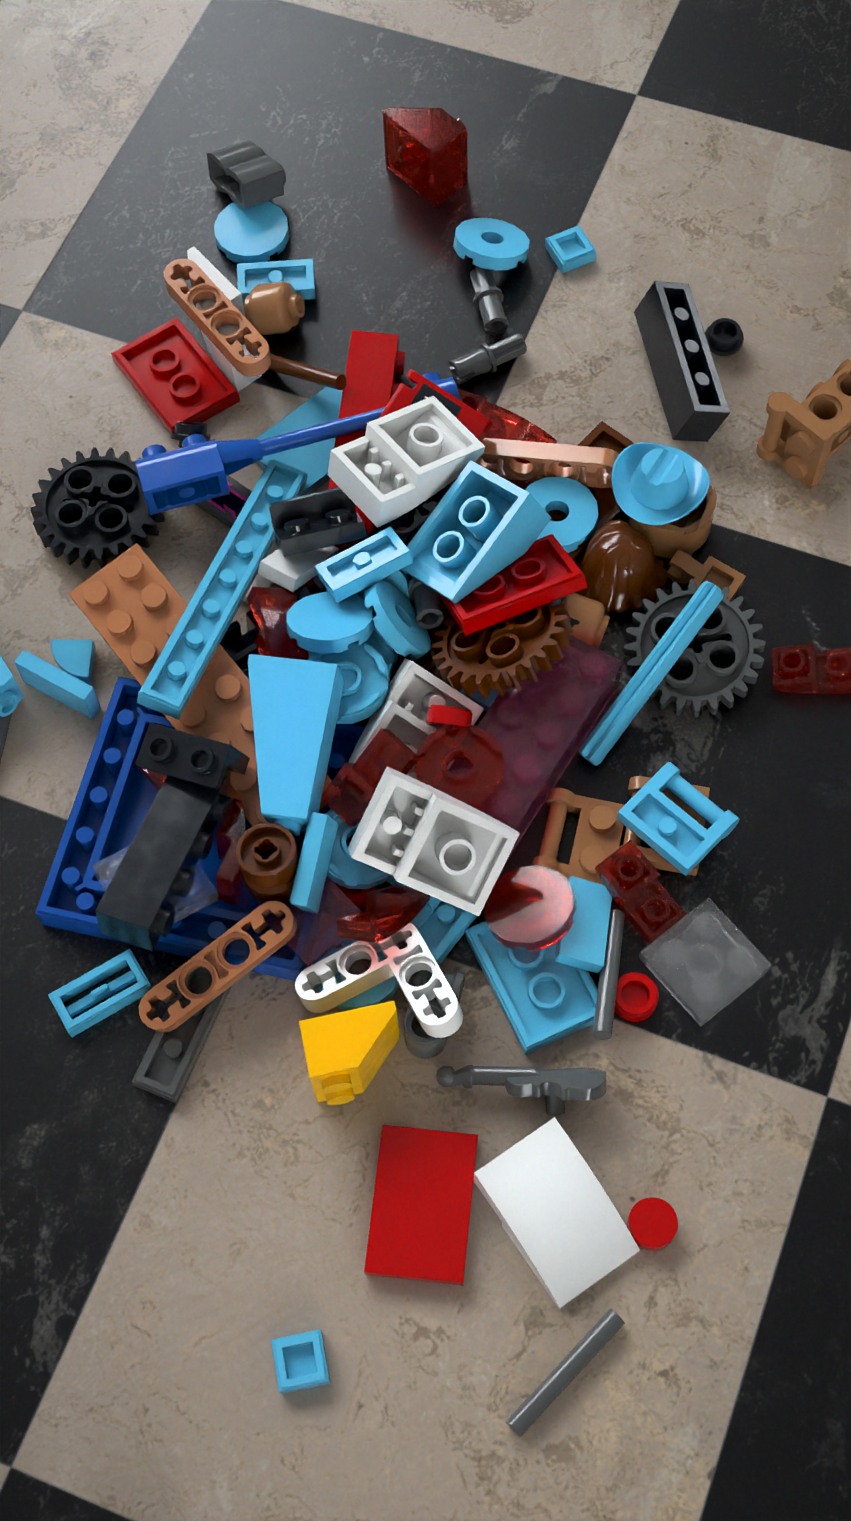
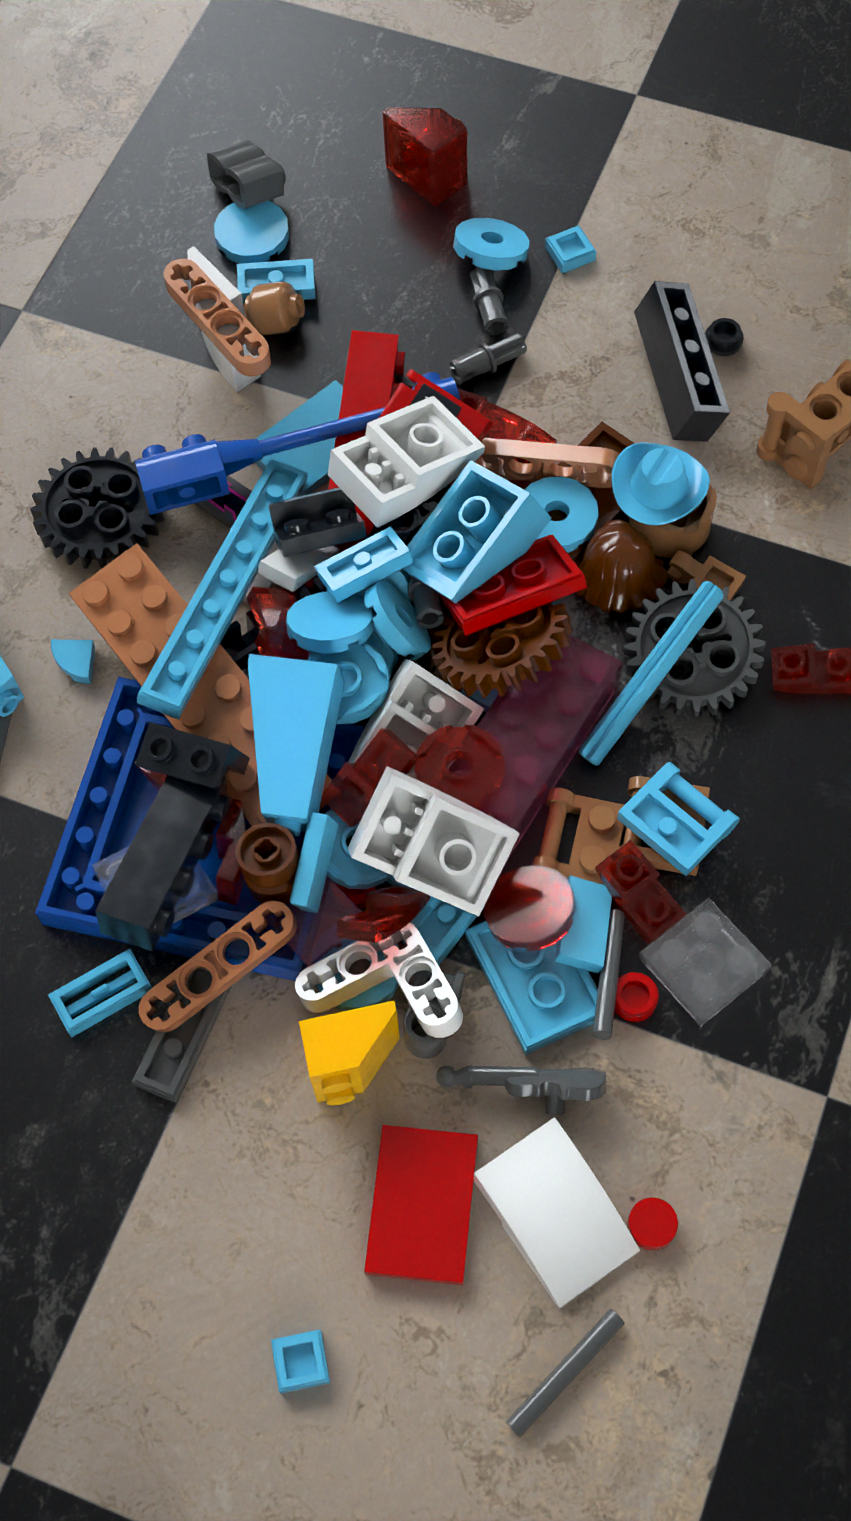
medium azure tile [14,651,101,720] -> none
red tile [111,317,240,434] -> none
black plate [170,421,211,448] -> none
reddish brown bar [258,354,347,390] -> none
red tile [426,705,473,729] -> none
medium nougat head [562,593,610,654] -> none

